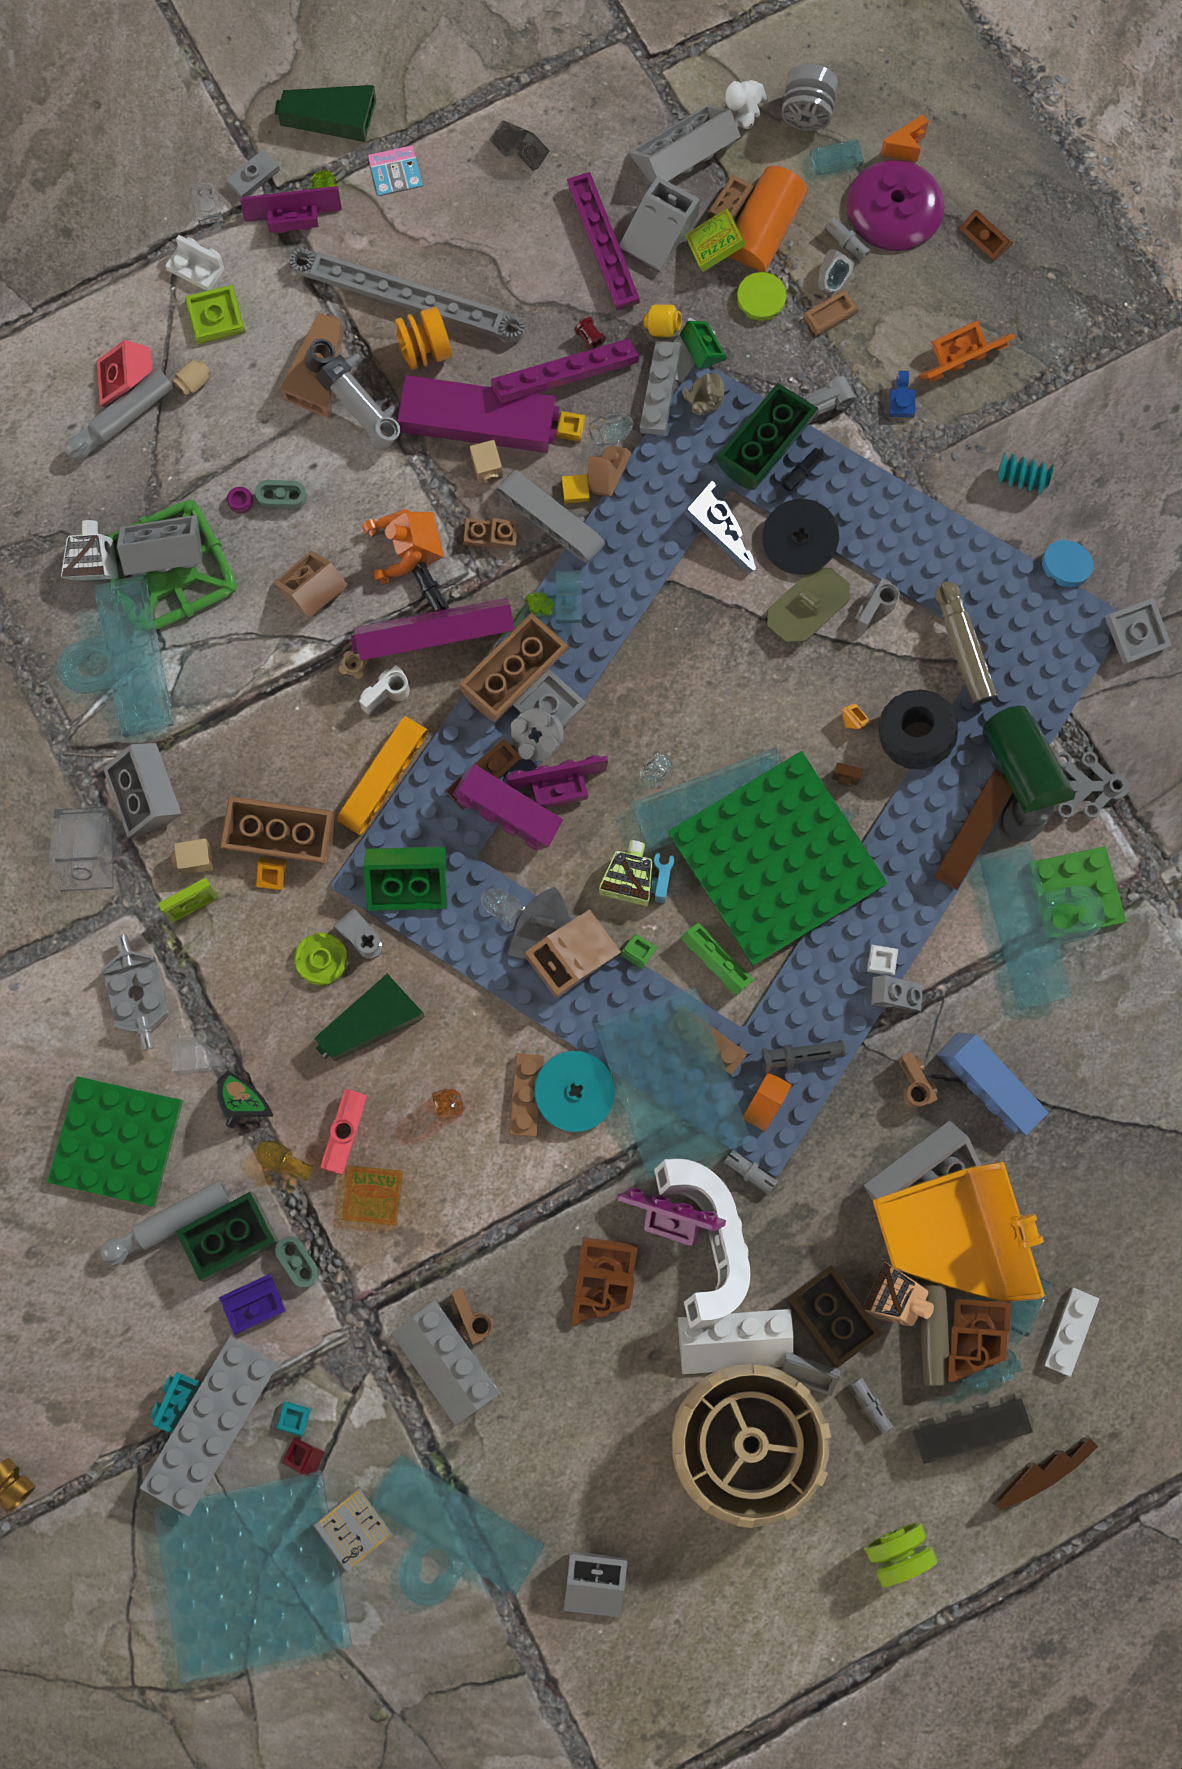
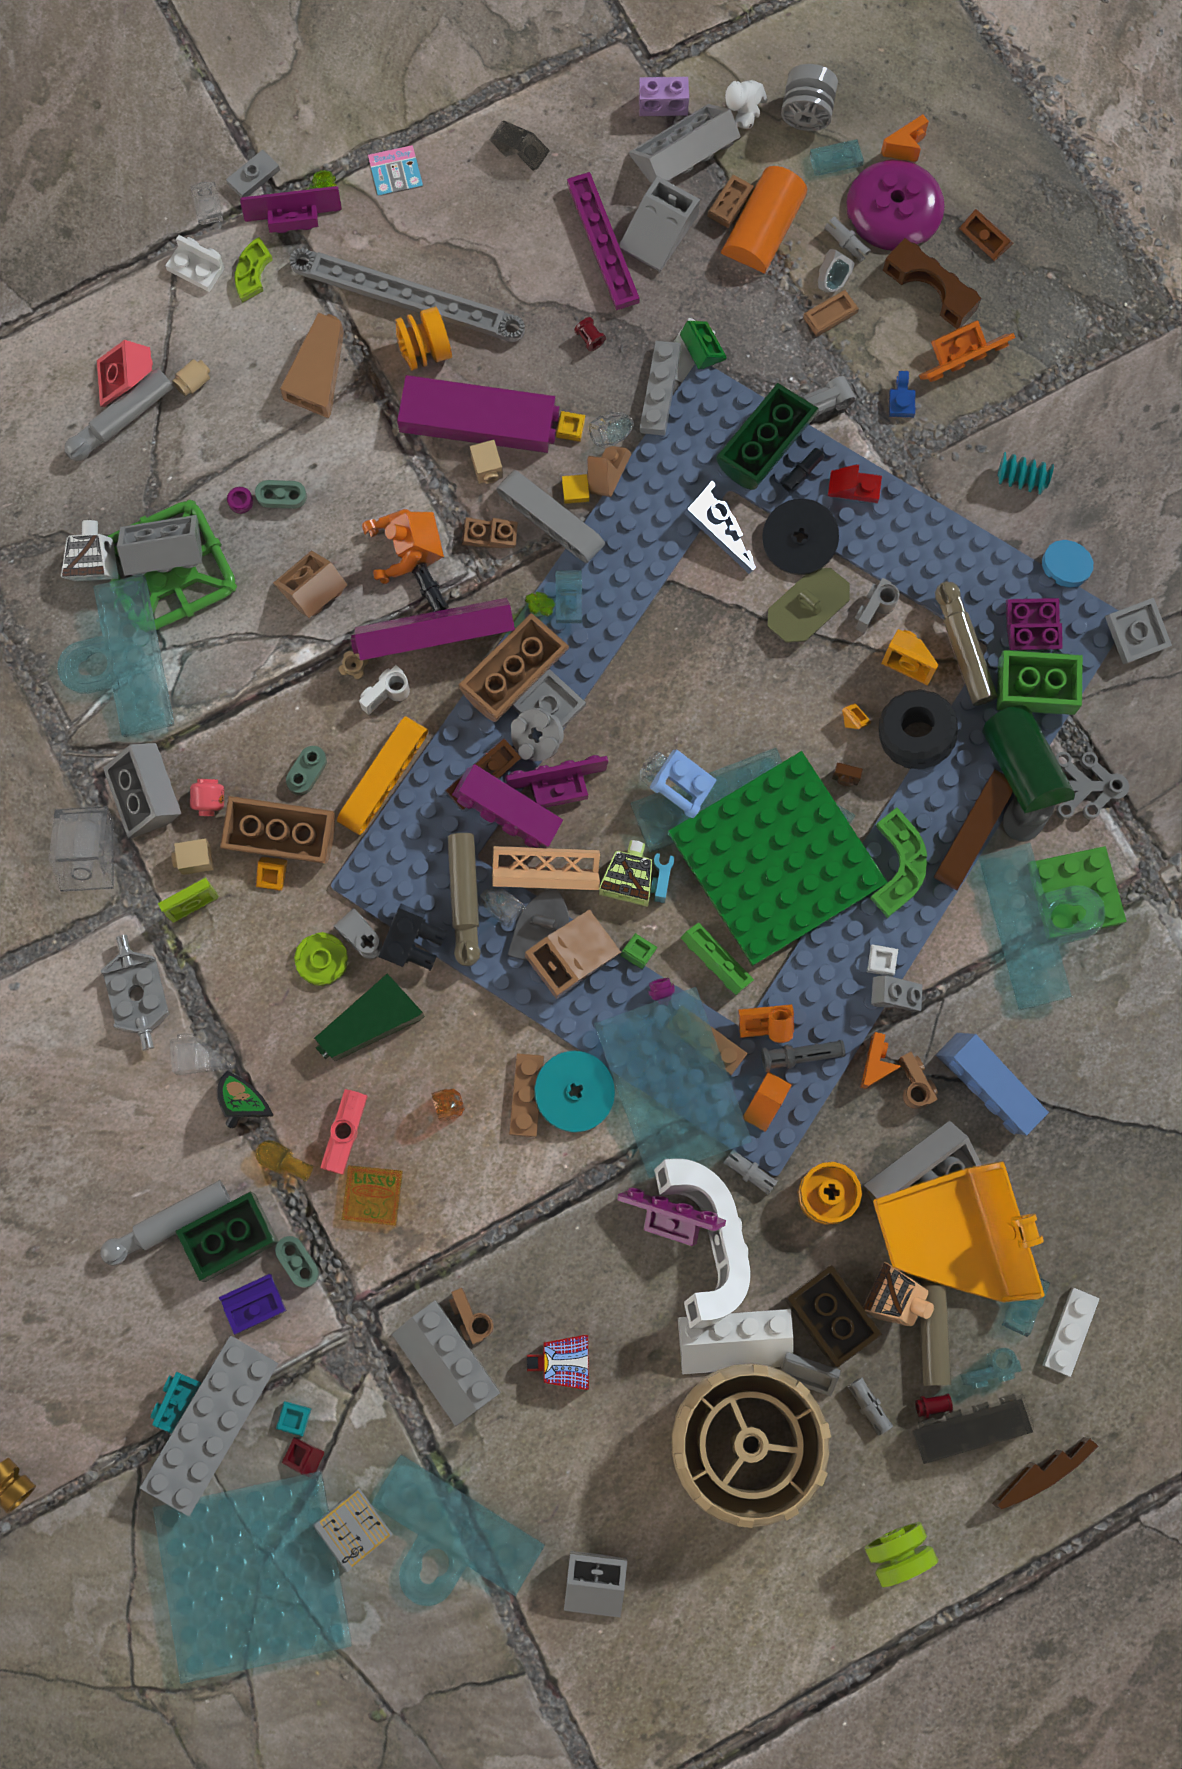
green plate [47,1076,183,1207] -> none
lime tile [185,284,246,344] -> none
dark green slope [275,85,376,142] -> none
light grey piece [304,339,400,450] -> none
green slope [363,847,447,911] -> none
magenta plate [491,338,639,403] -> none
dark orange slope [571,1237,638,1325] -> none
yellow head [643,304,682,338] -> none
dark tan hair [684,373,725,415] -> none
lime tile [685,208,746,272] -> none
lime tile [737,272,787,321] -> none
dark orange slope [948,1299,1012,1382] -> none
none -> coral head [190,779,224,816]
none -> lime tile [234,237,273,303]
none -> sand green plate [286,746,327,795]
none -> black brick [378,904,447,971]
none -> dark tan piece [448,833,481,966]
none -> light nougat fence [492,846,600,890]
none -> torso [527,1335,589,1390]
none -> lavender brick [639,77,689,116]
none -> magenta plate [648,978,675,1007]
none -> light blue plate [650,749,717,818]
none -> orange plate [738,1004,794,1043]
none -> light orange wheel [797,1162,862,1225]
none -> red slope [828,464,882,503]
none -> orange slope [860,1032,901,1089]
none -> bright green plate [870,807,927,918]
none -> light orange slope [881,629,938,686]
none -> reddish brown arch [882,238,982,329]
none -> dark red pin [915,1393,953,1419]
none -> bright green brick [997,650,1083,715]
none -> magenta slope [1006,598,1063,650]

